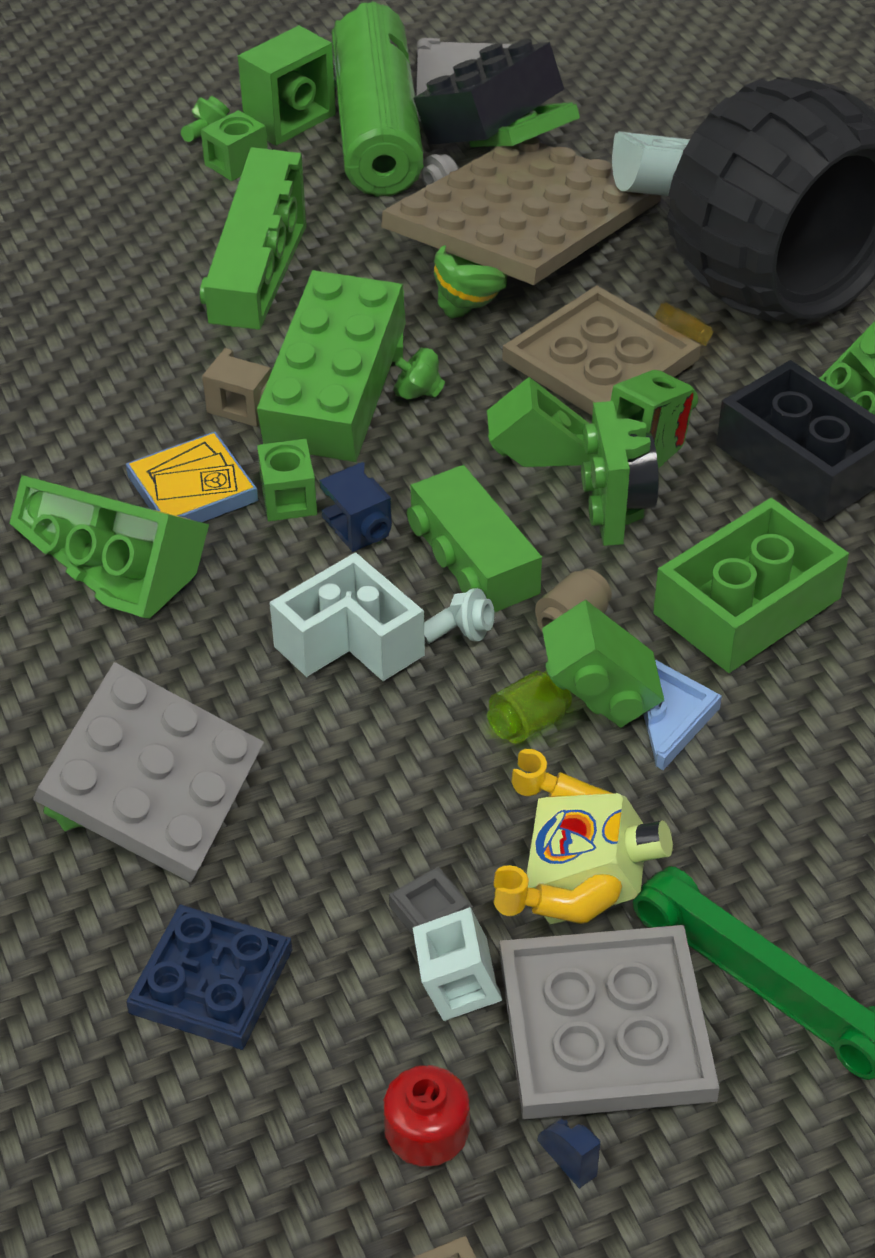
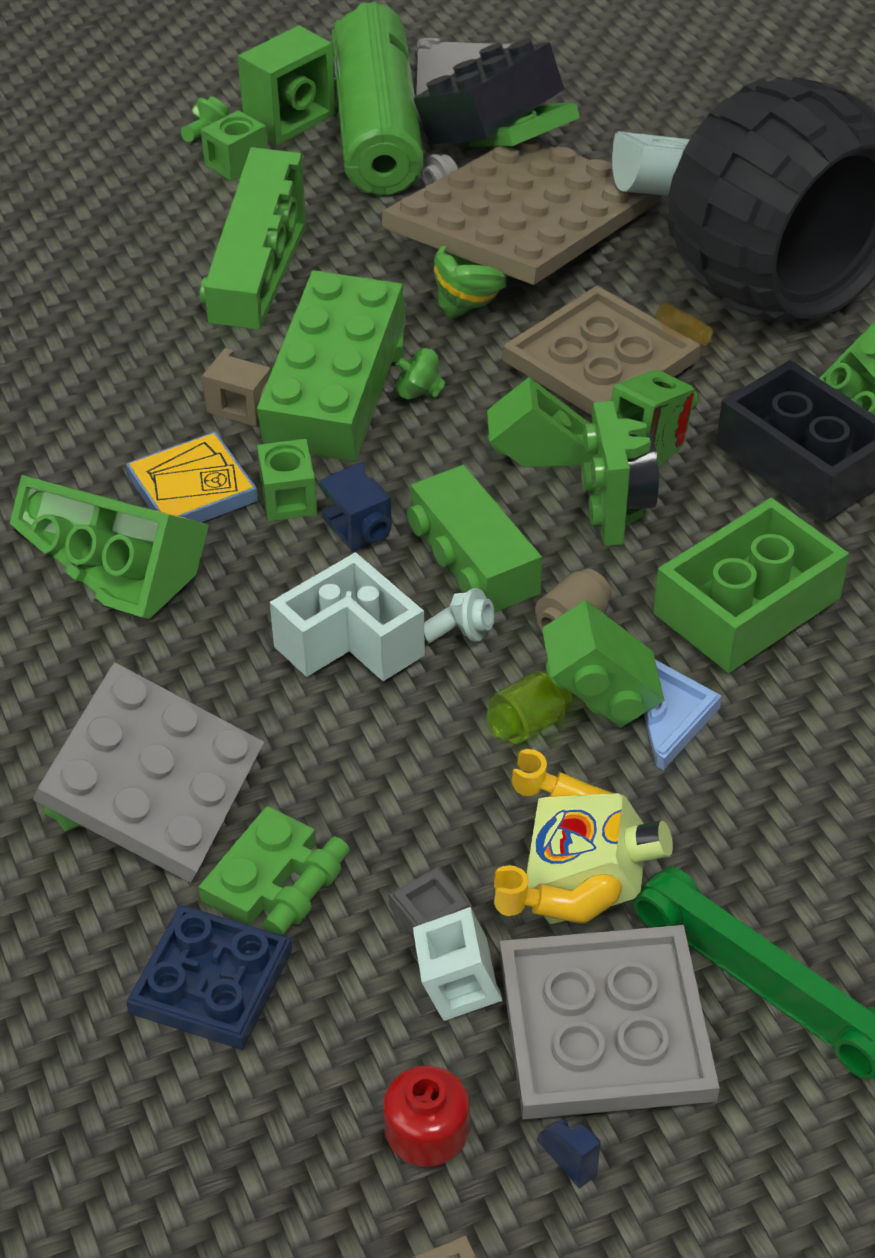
none -> bright green plate [198,806,350,935]

